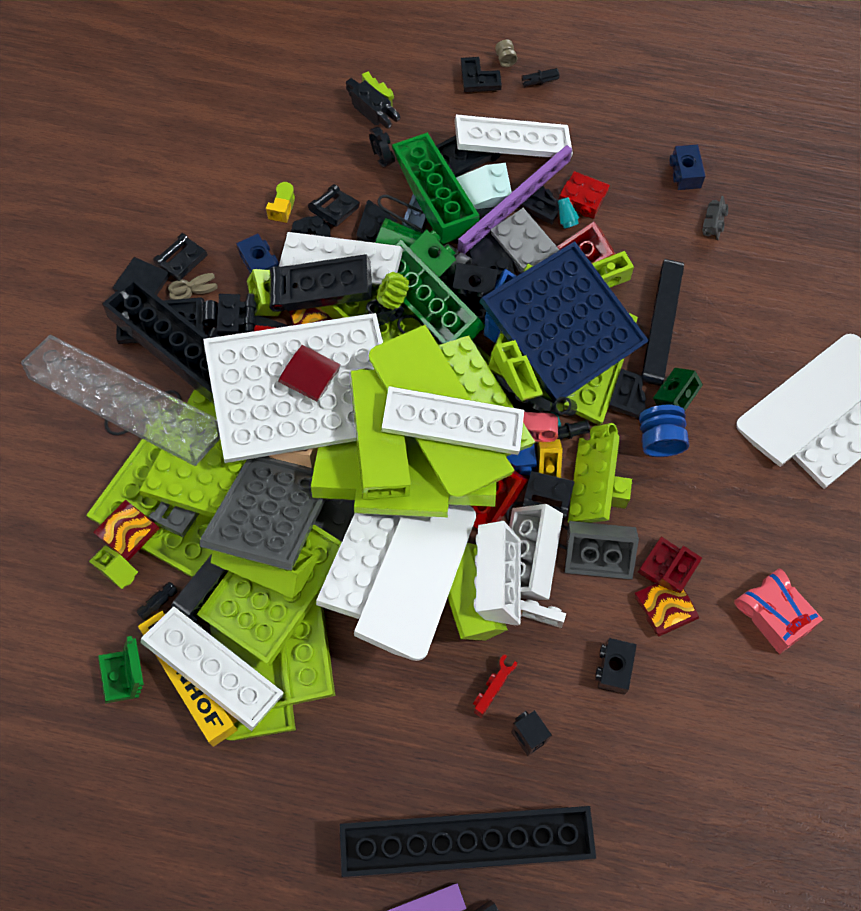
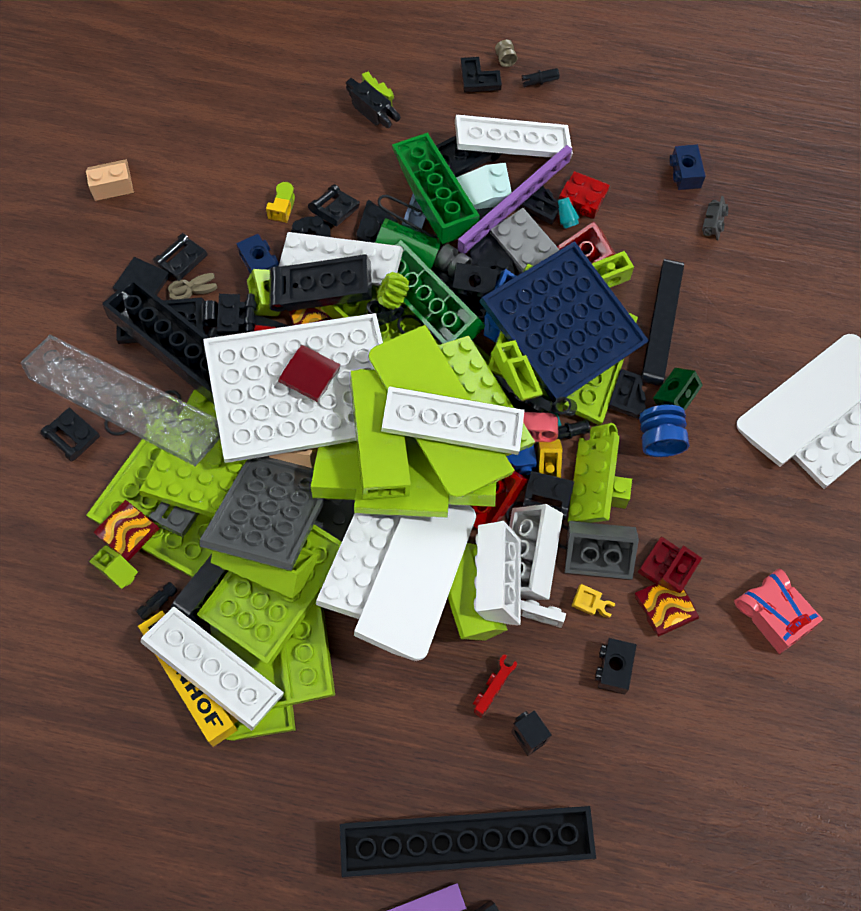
green plate [98,636,144,704] -> none
black plate [369,127,395,168] -> none
green brick [409,230,456,277] -> none
none -> black plate [40,407,100,461]
none -> light nougat slope [86,159,134,201]
none -> yellow plate [571,584,615,618]

